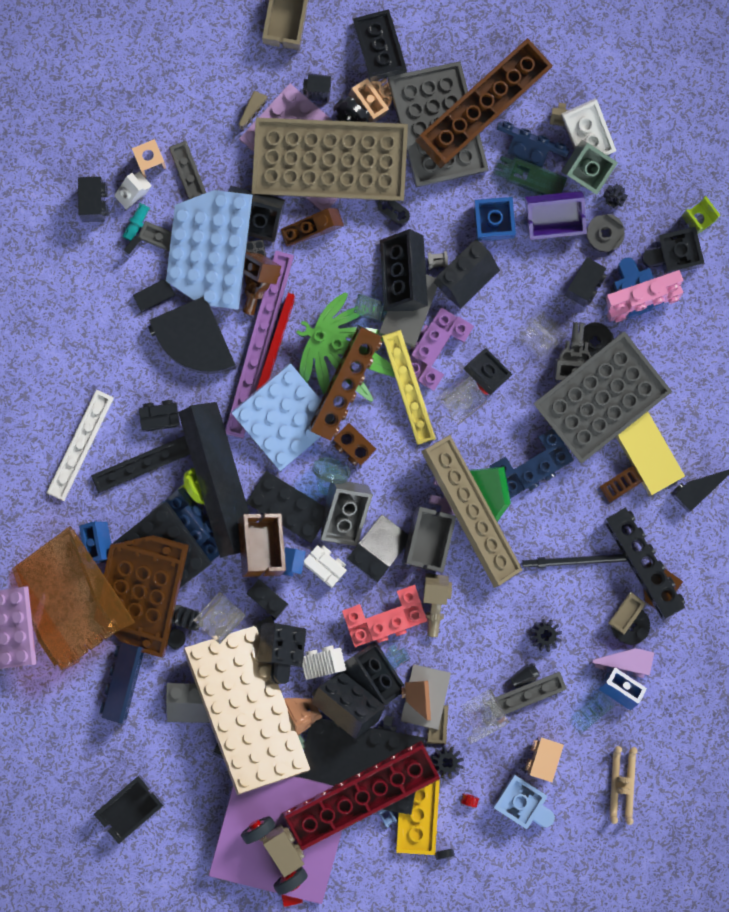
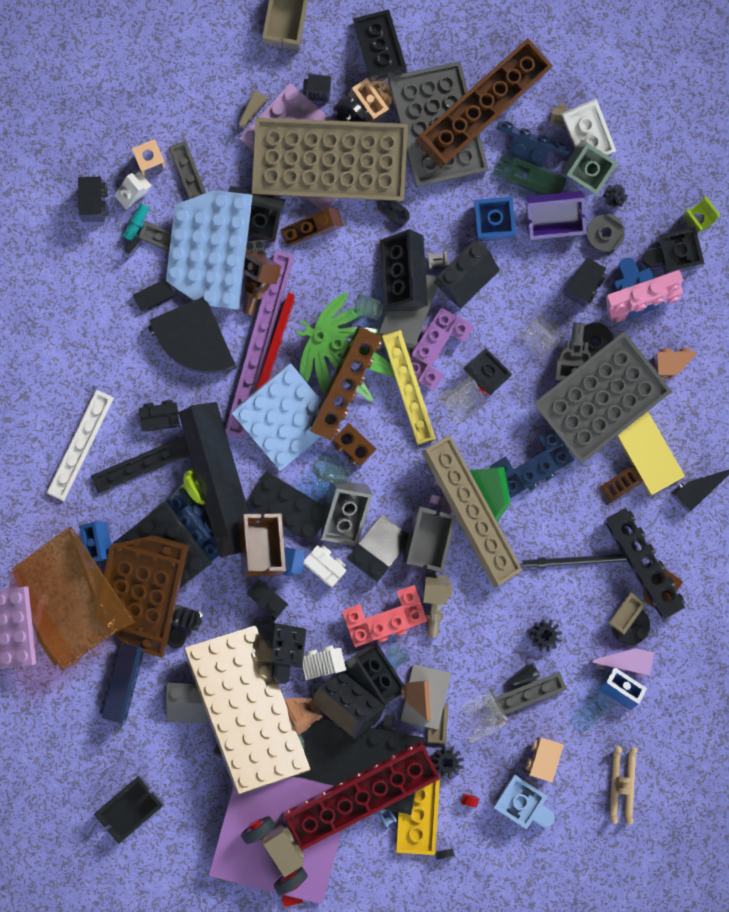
clear bracket [193,592,246,644] -> none
none -> nougat slope [653,348,696,380]

